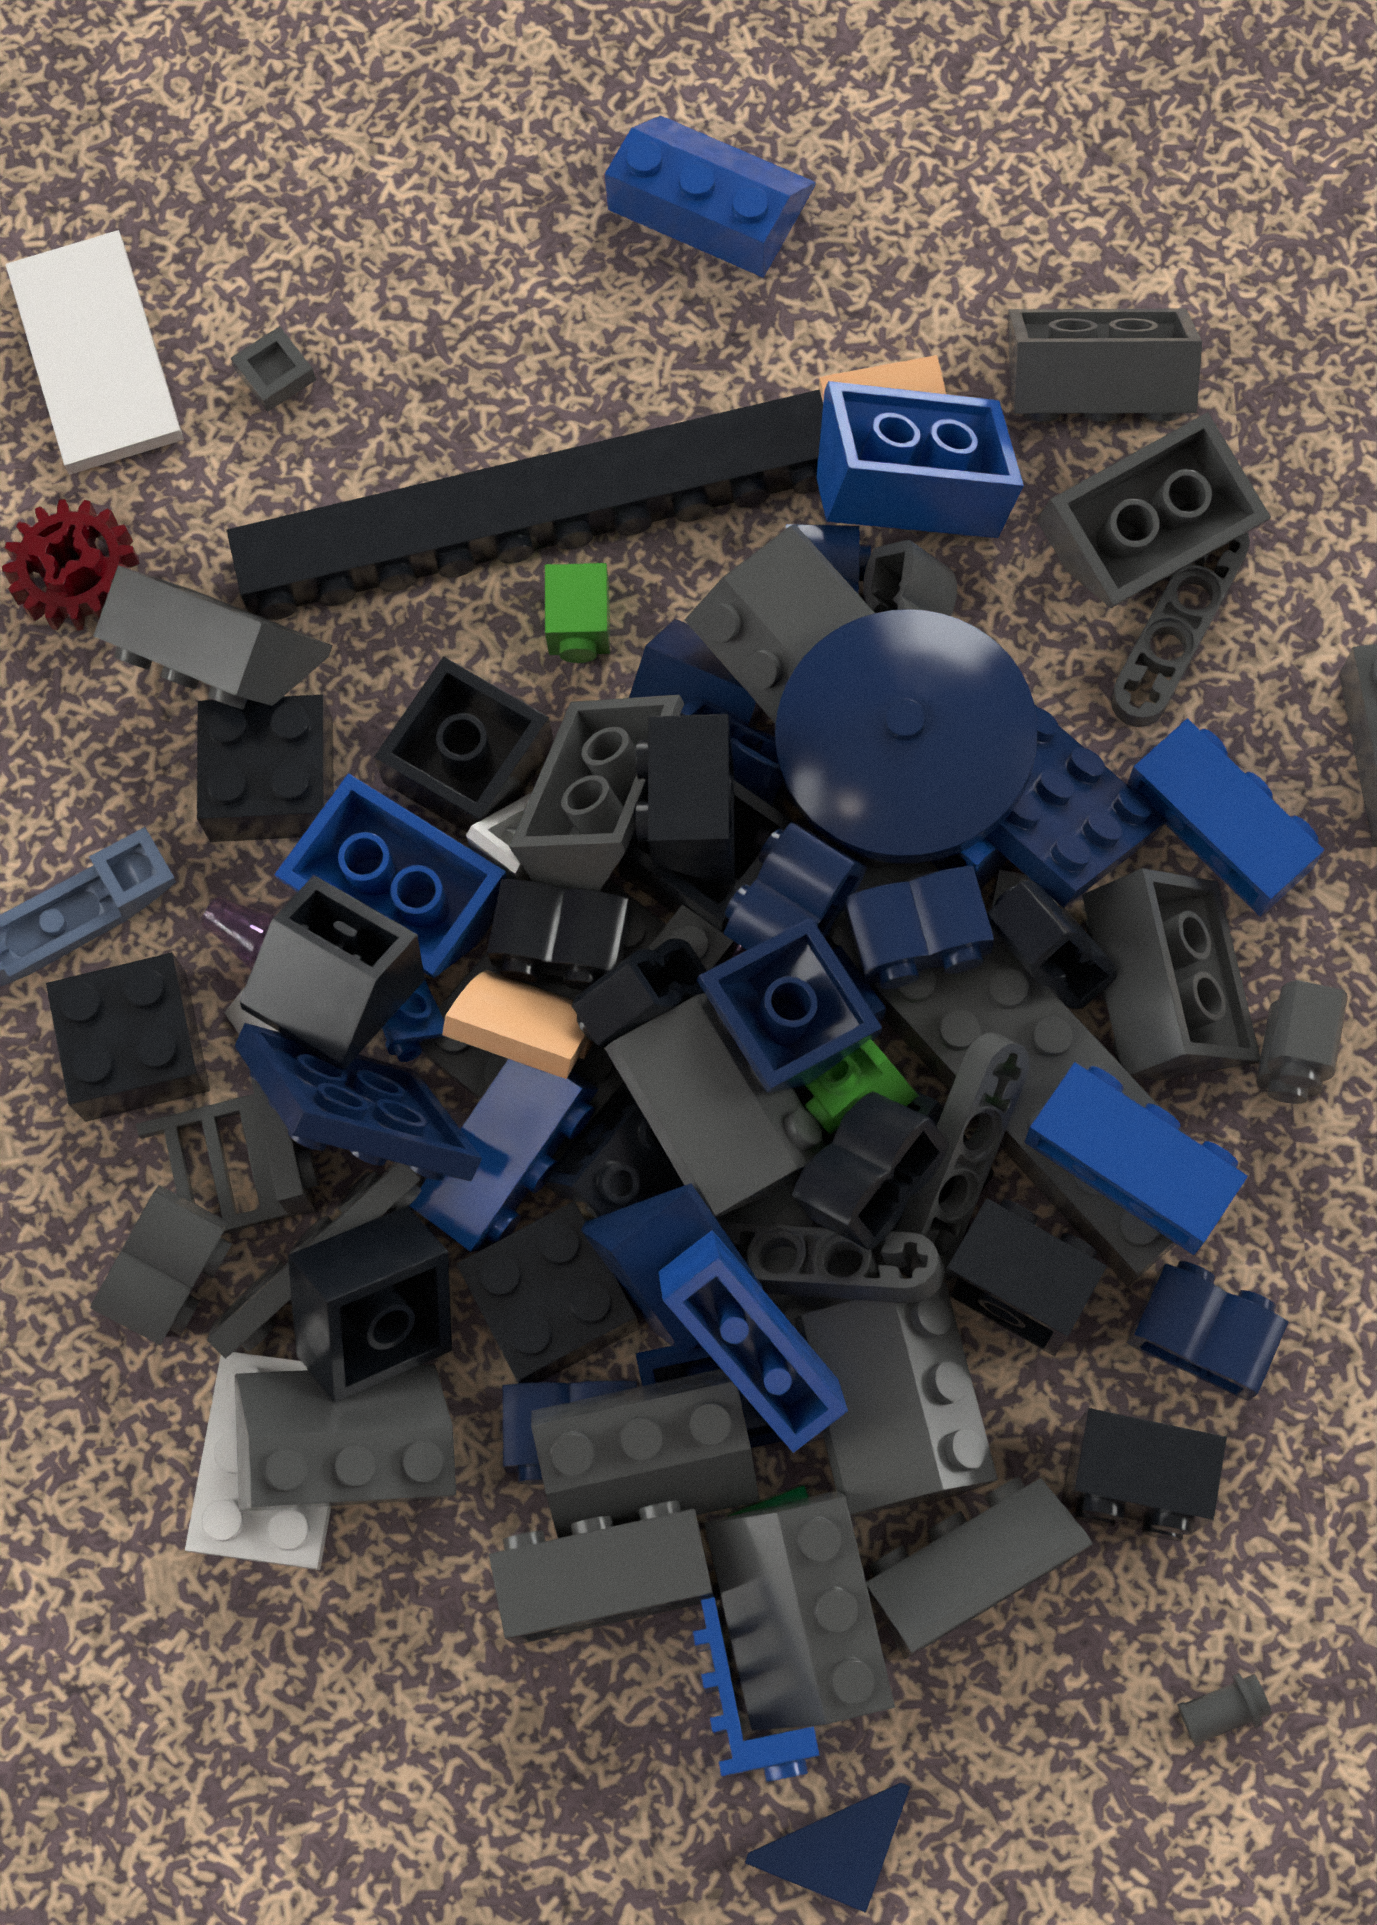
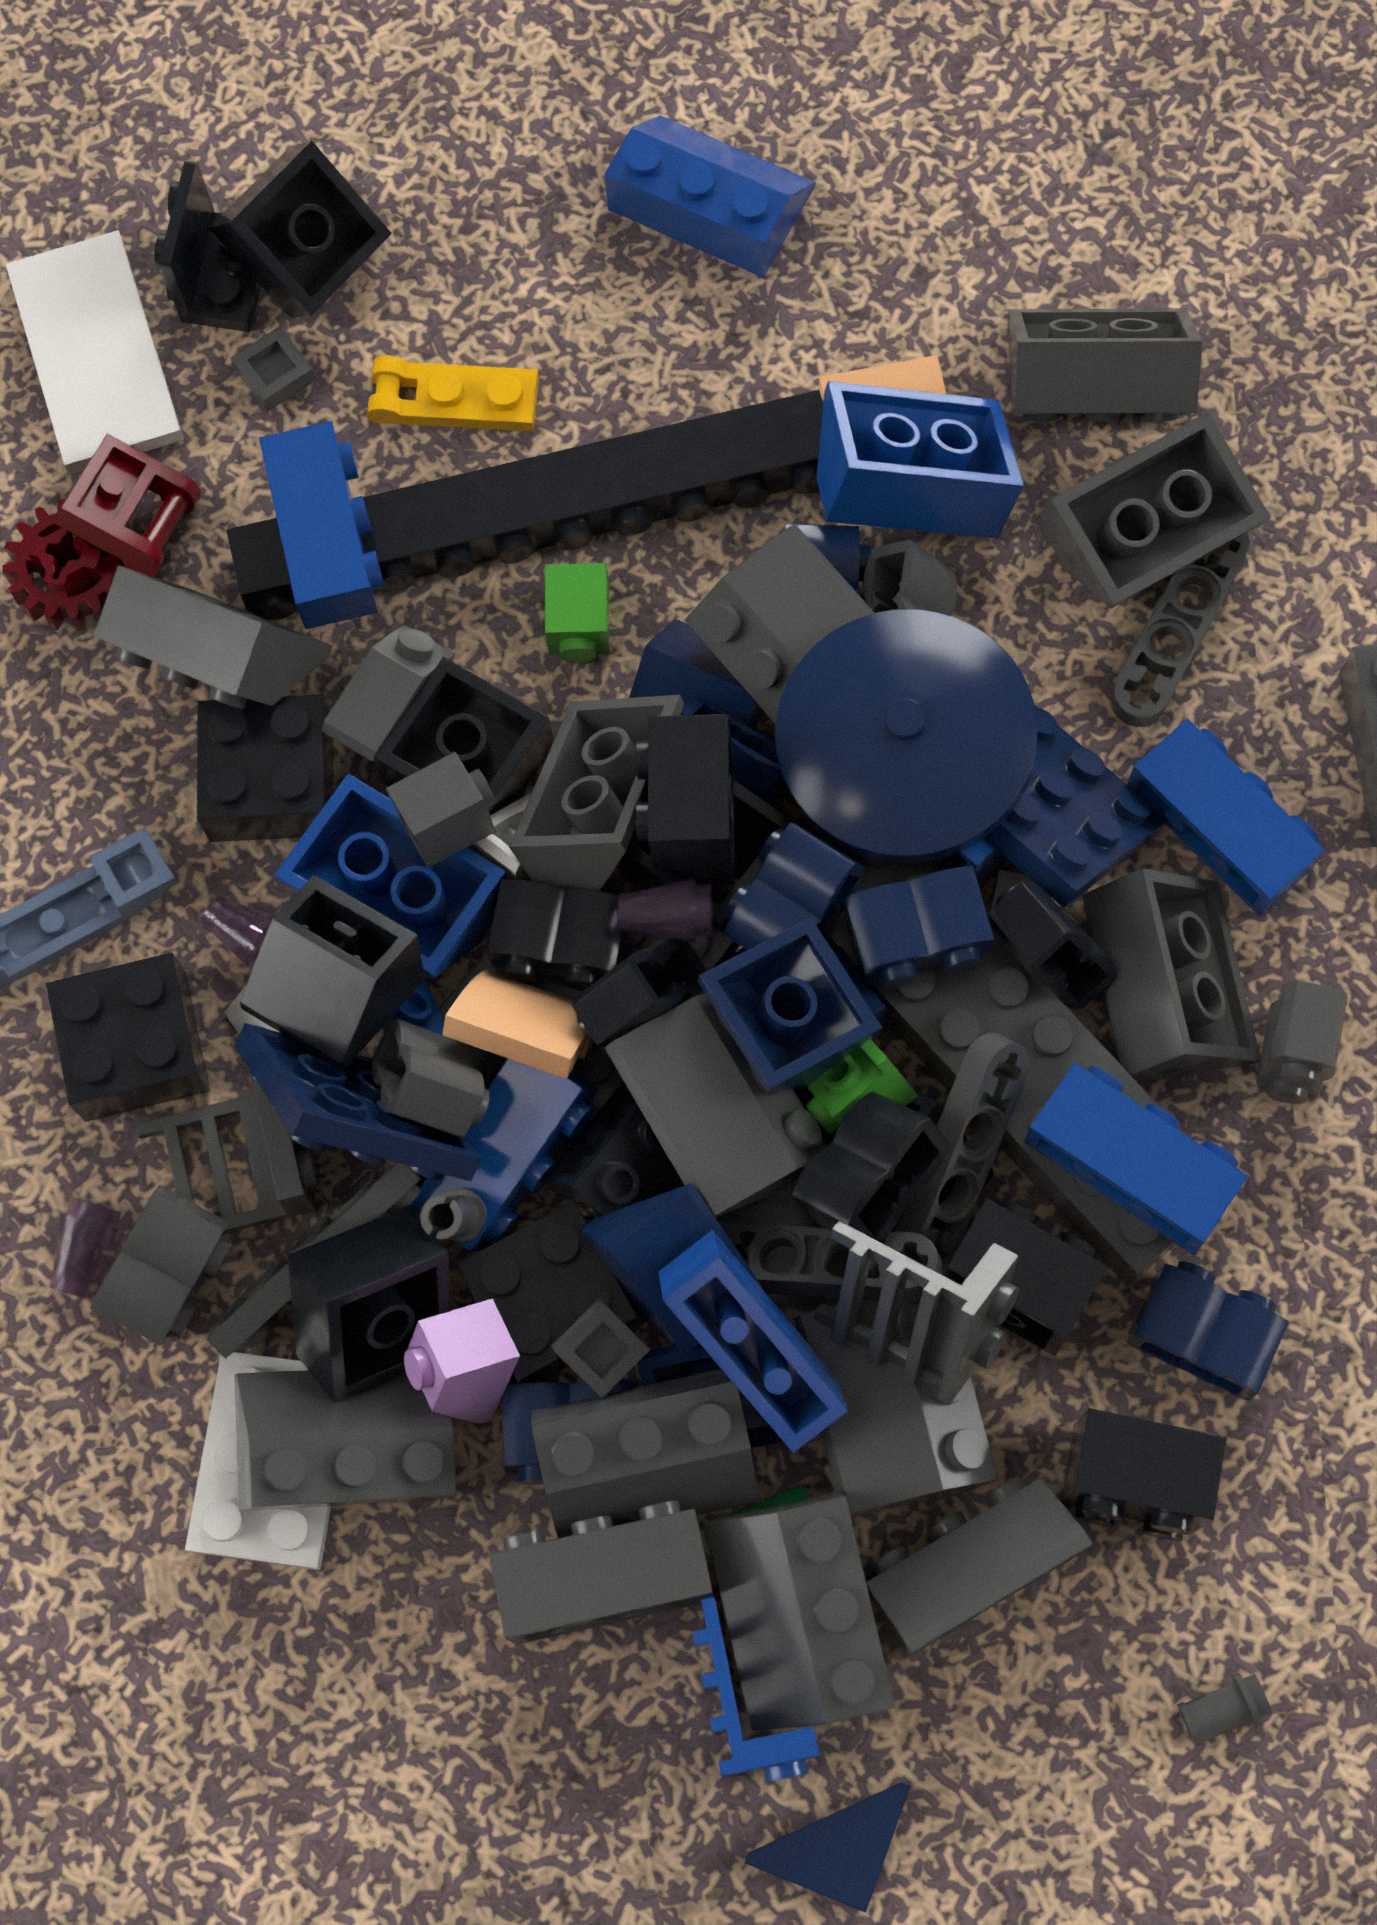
none -> clear purple cone [49,1197,123,1298]
none -> dark red plate [54,433,201,577]
none -> black bracket [154,161,261,332]
none -> black brick [209,141,392,318]
none -> blue brick [259,421,384,630]
none -> dark grey slope [321,624,455,762]
none -> yellow plate [367,355,539,432]
none -> dark grey brick [371,1018,490,1138]
none -> dark grey brick [386,752,497,868]
none -> lavender slope [404,1299,520,1424]
none -> dark grey pin [420,1188,487,1242]
none -> dark grey plate [551,1298,650,1398]
none -> clear purple cone [618,878,713,943]
none -> dark grey plate [814,1221,1019,1405]

